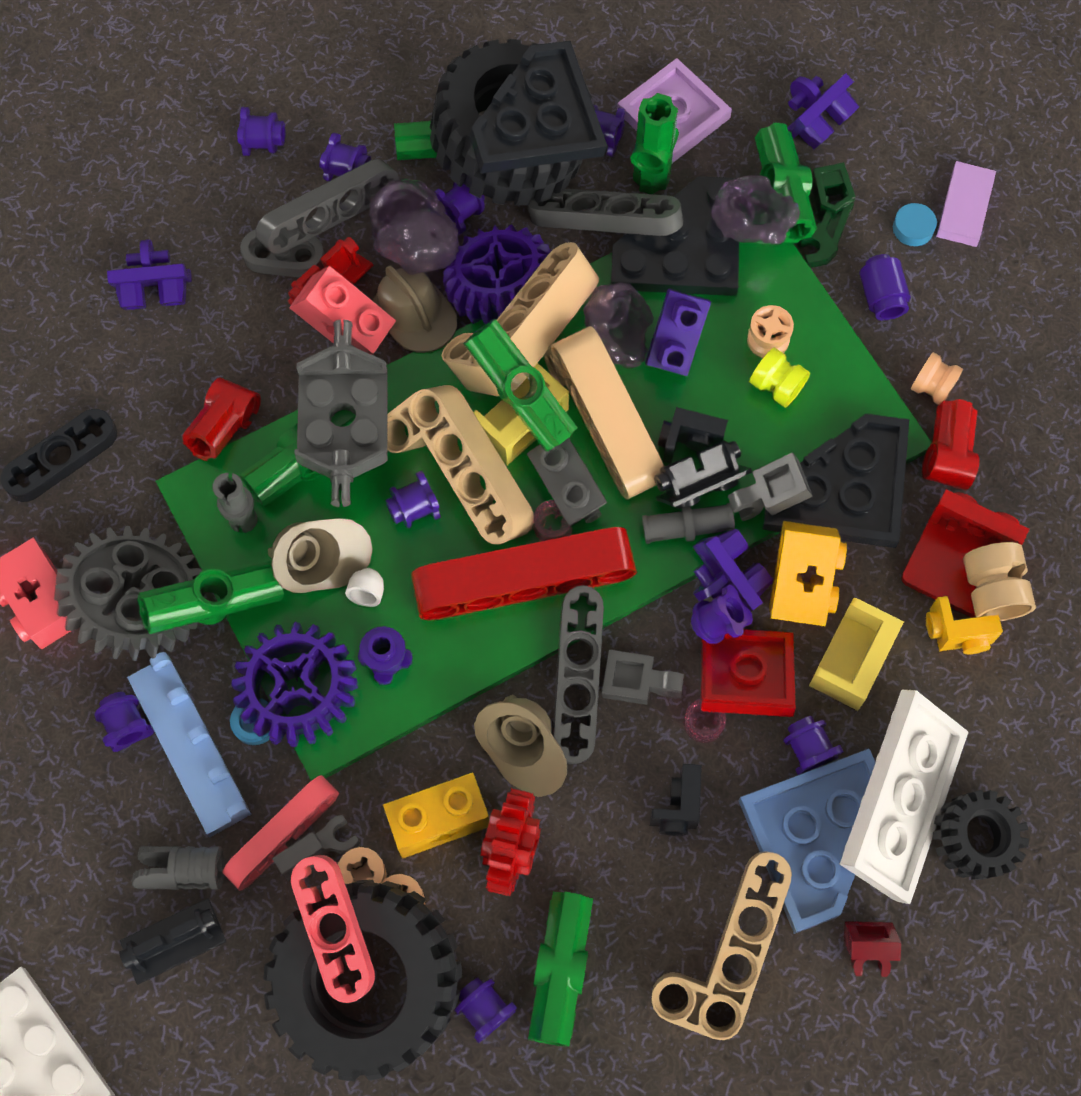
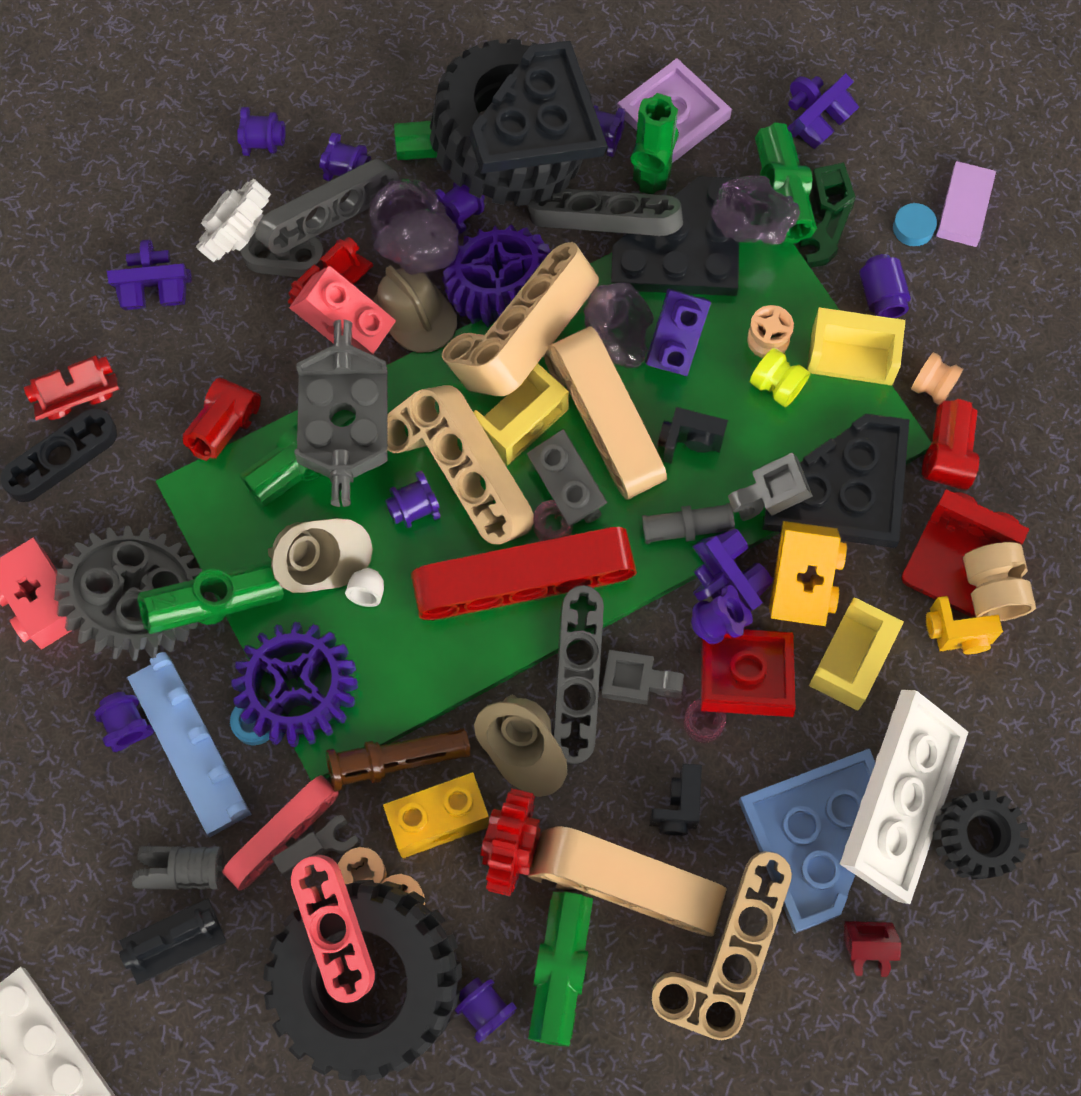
dark grey pin [213,472,258,533] -> none
dark purple brick [358,626,413,685] -> none
green piece [463,319,578,452] -> none
black hinge [654,440,752,509] -> none
dark purple brick [783,716,844,775] -> none
none -> hinge [24,355,119,421]
none -> white gear [196,179,271,262]
none -> reddish brown pin [326,728,470,791]
none -> tan beam [528,826,727,936]
none -> light yellow panel [807,307,905,385]

